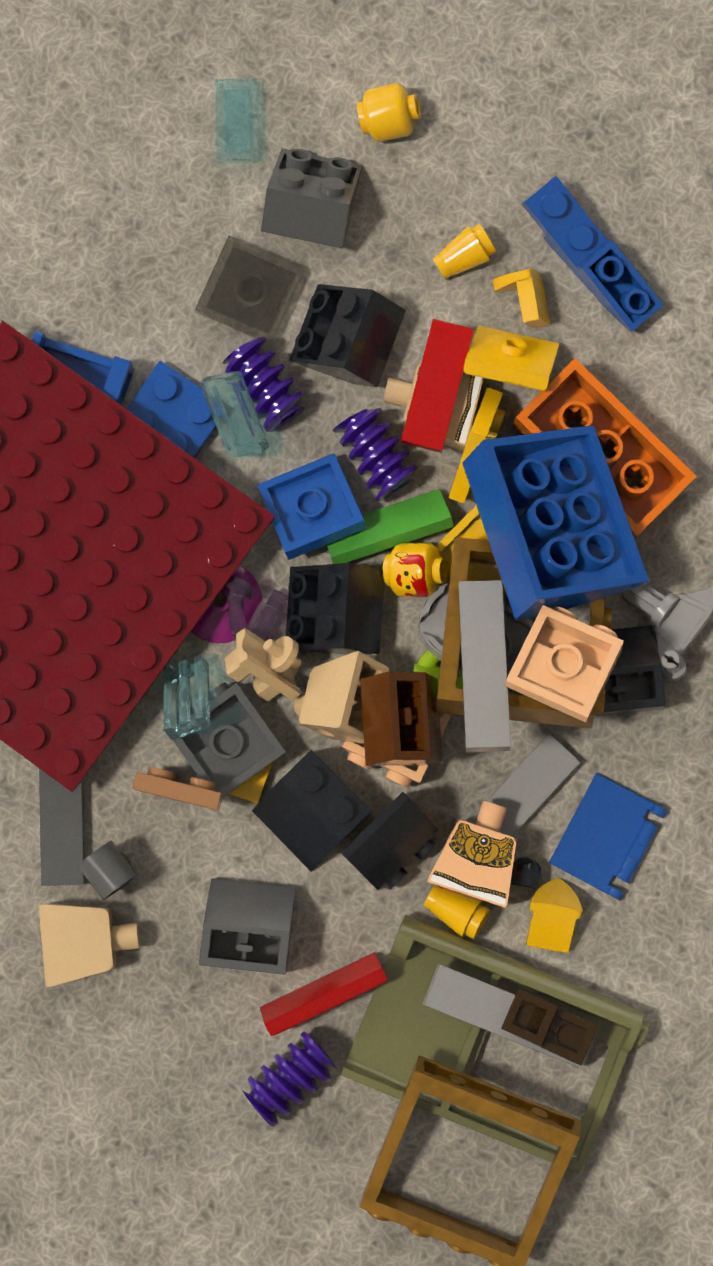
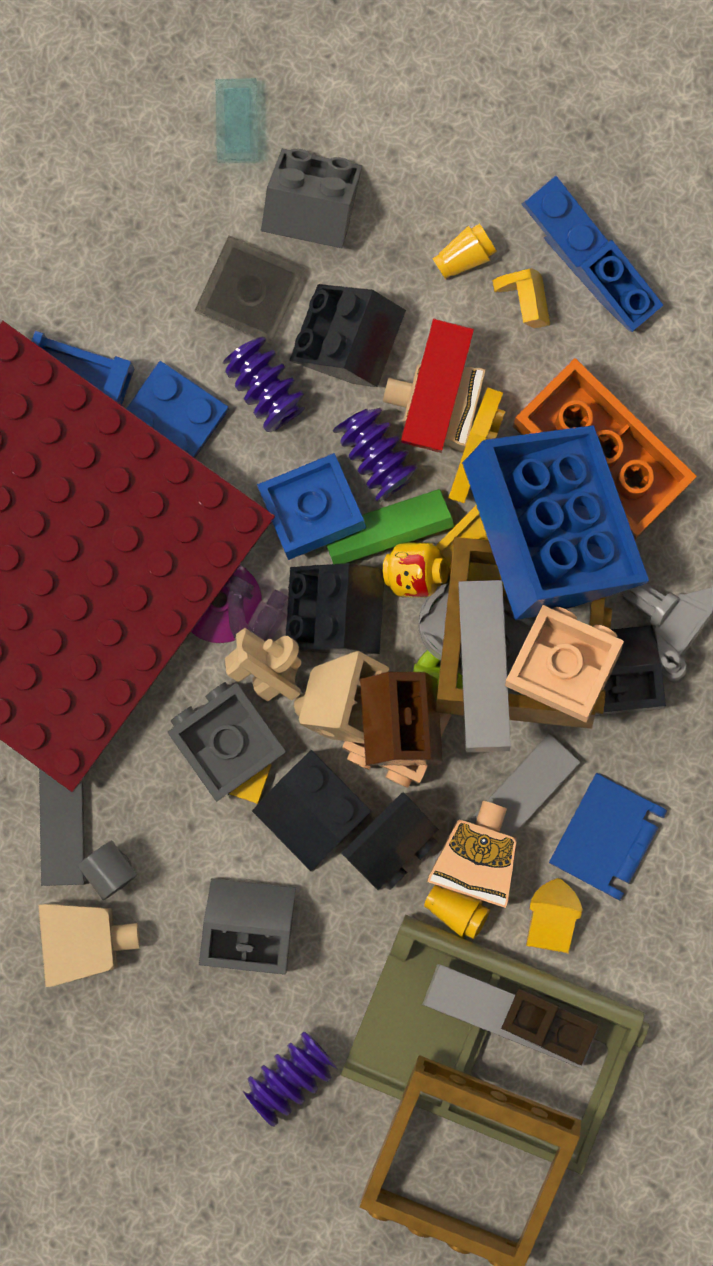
medium nougat plate [132,766,224,811] -> none
clear light blue tile [164,654,210,740] -> none
clear light blue tile [199,371,270,458] -> none
red tile [259,952,388,1036] -> none
yellow head [357,83,421,142] -> none
yellow plate [463,325,560,391] -> none
black hinge [510,857,542,889] -> none

